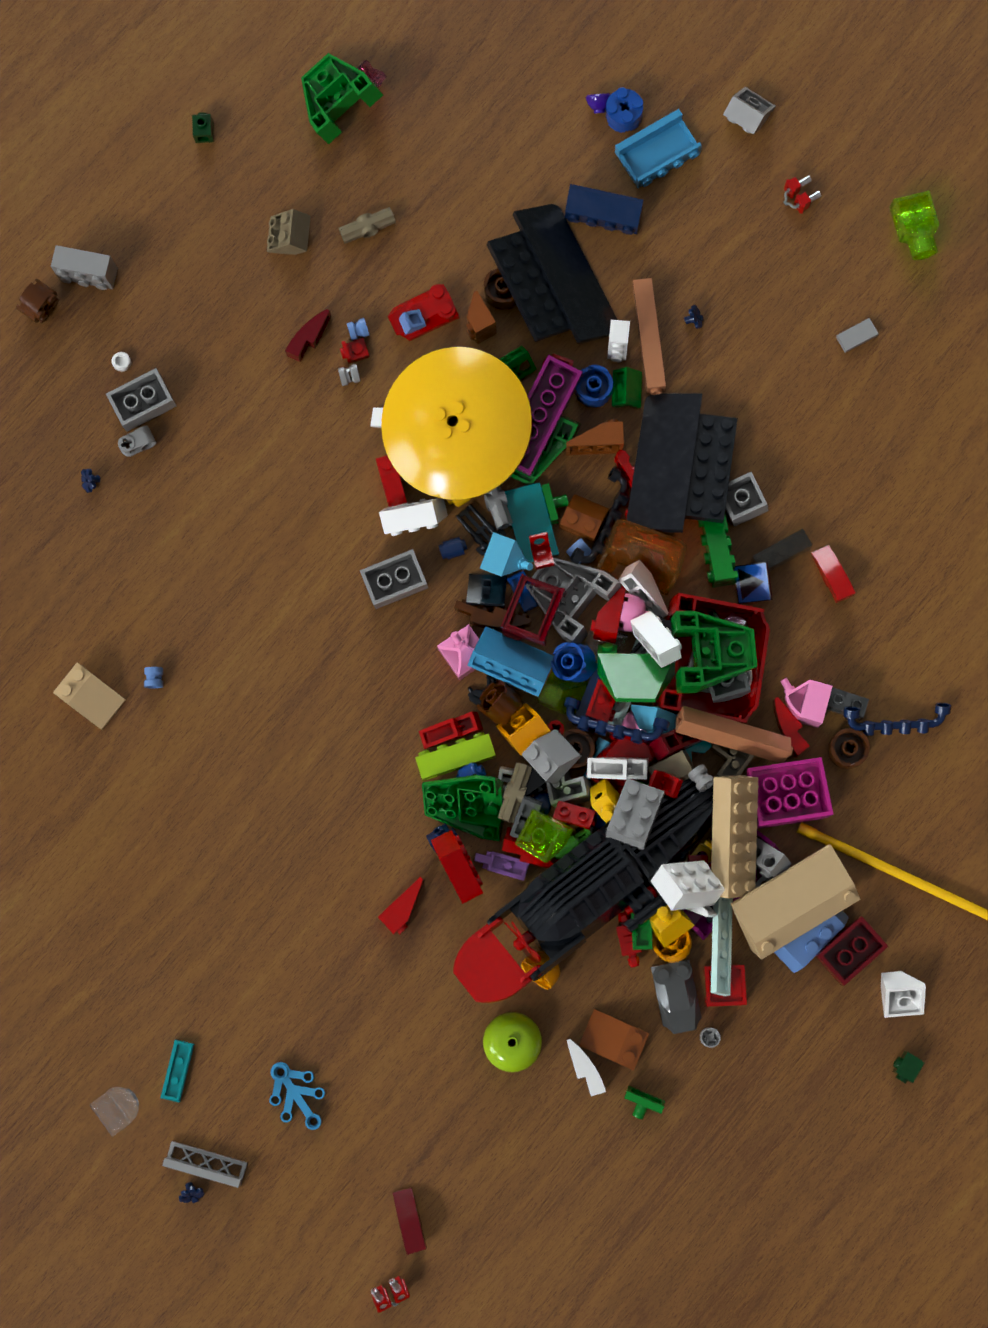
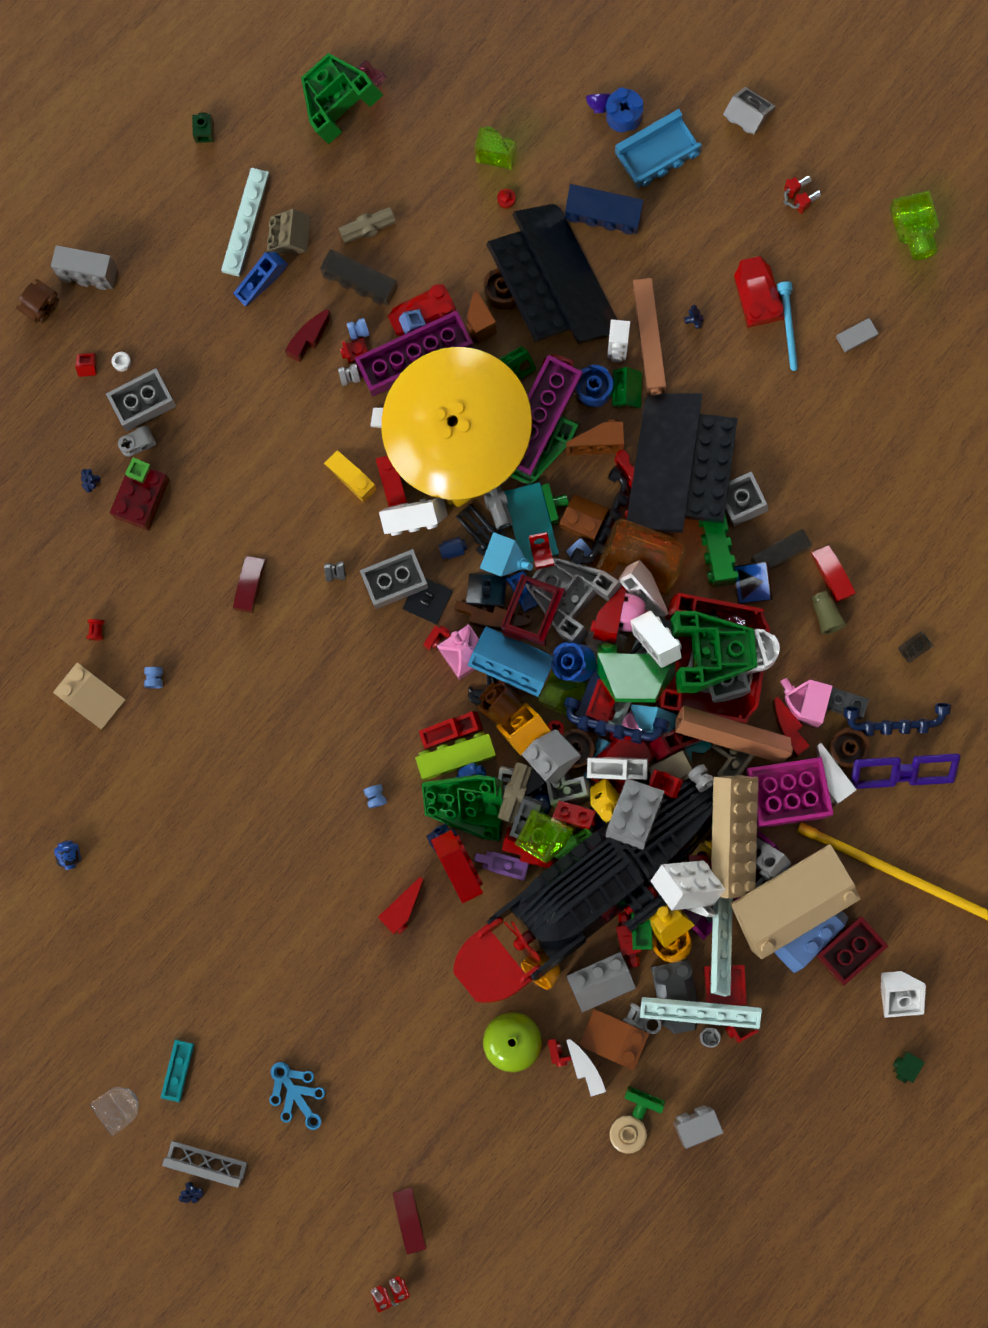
none -> blue head [54,840,81,870]
none -> red slope [75,353,96,377]
none -> red bush [86,619,105,641]
none -> dark red brick [110,468,170,531]
none -> bright green tile [125,457,151,483]
none -> light aqua plate [221,168,270,277]
none -> blue slope [233,252,288,306]
none -> dark red slope [233,556,265,614]
none -> clear smoke brick [320,249,398,306]
none -> yellow slope [324,450,377,503]
none -> dark grey wheel [324,561,346,582]
none -> magenta brick [355,311,474,397]
none -> medium blue wheel [363,784,387,809]
none -> black piece [402,578,453,625]
none -> red bracket [423,625,451,651]
none -> clear neon green slope [474,127,516,170]
none -> red tile [497,189,516,209]
none -> red bracket [547,1039,572,1067]
none -> light grey slope [566,952,636,1012]
none -> tan wheel [610,1116,647,1154]
none -> light grey piece [622,1003,661,1034]
none -> light aqua plate [640,997,762,1029]
none -> light grey brick [673,1105,723,1149]
none -> red bracket [725,1026,759,1043]
none -> red slope [734,256,785,328]
none -> white slope [746,629,780,675]
none -> medium azure piece [777,282,798,371]
none -> olive plant [812,591,847,635]
none -> white slope [816,743,856,805]
none -> dark purple bar [851,753,960,789]
none -> clear smoke bracket [898,631,933,663]

